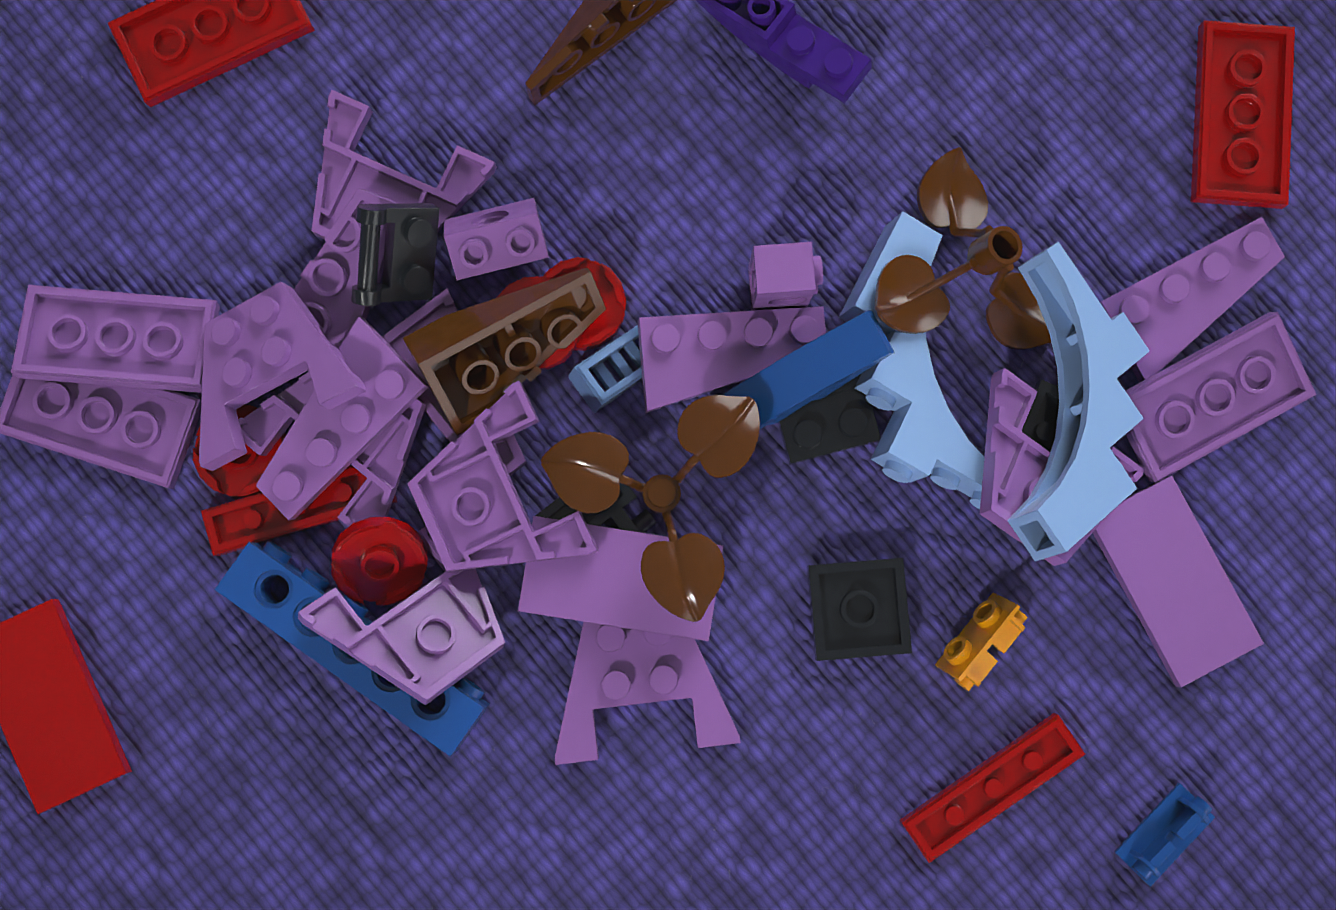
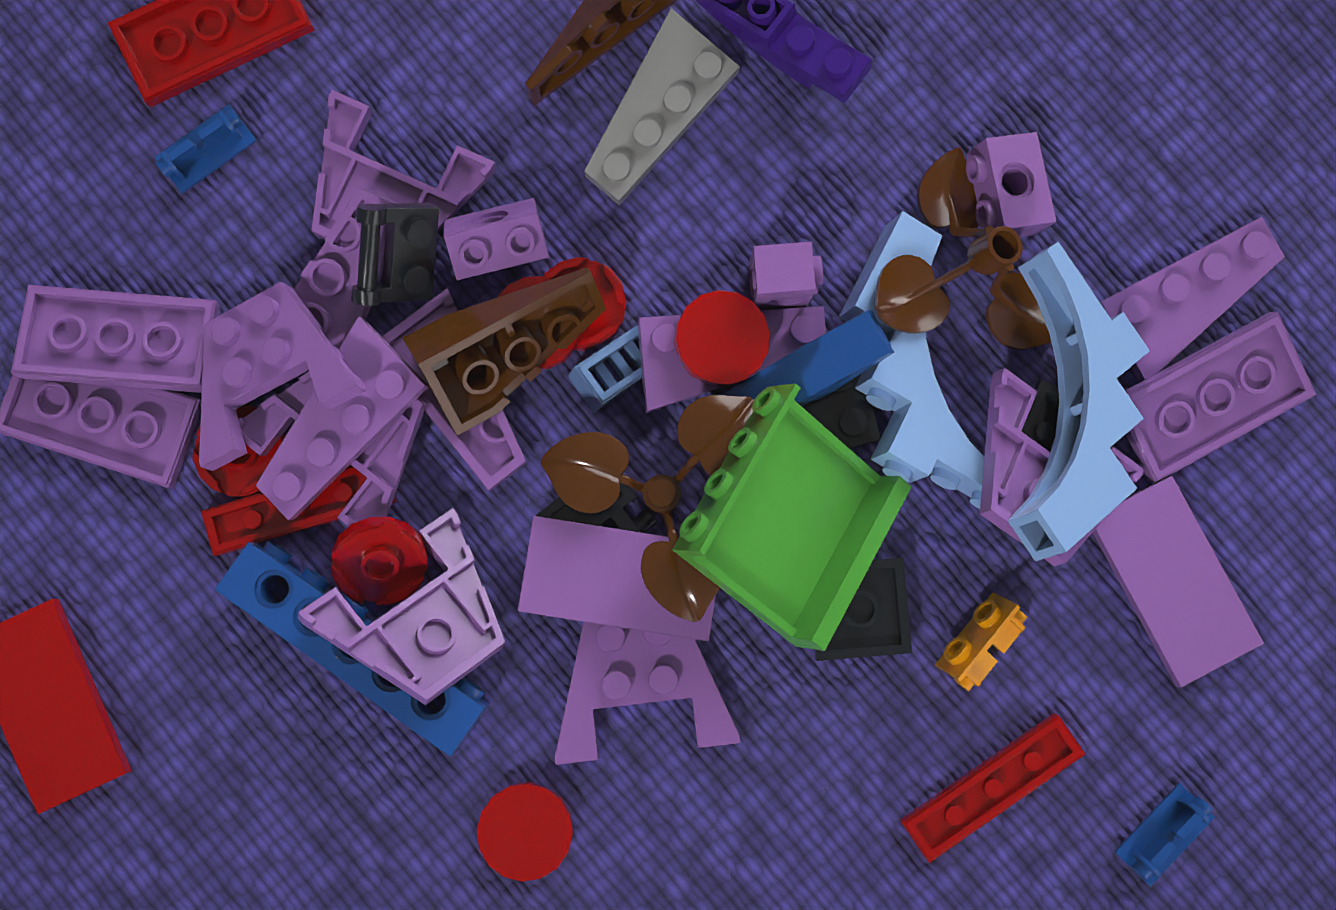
medium lavender wing [407,381,599,572] -> none
red tile [1191,20,1295,209] -> none
none -> blue hinge [155,104,257,194]
none -> red tile [477,782,574,882]
none -> light grey wing [584,8,740,206]
none -> bright green panel [672,383,912,651]
none -> red tile [674,290,770,387]
none -> medium lavender brick [966,132,1057,237]

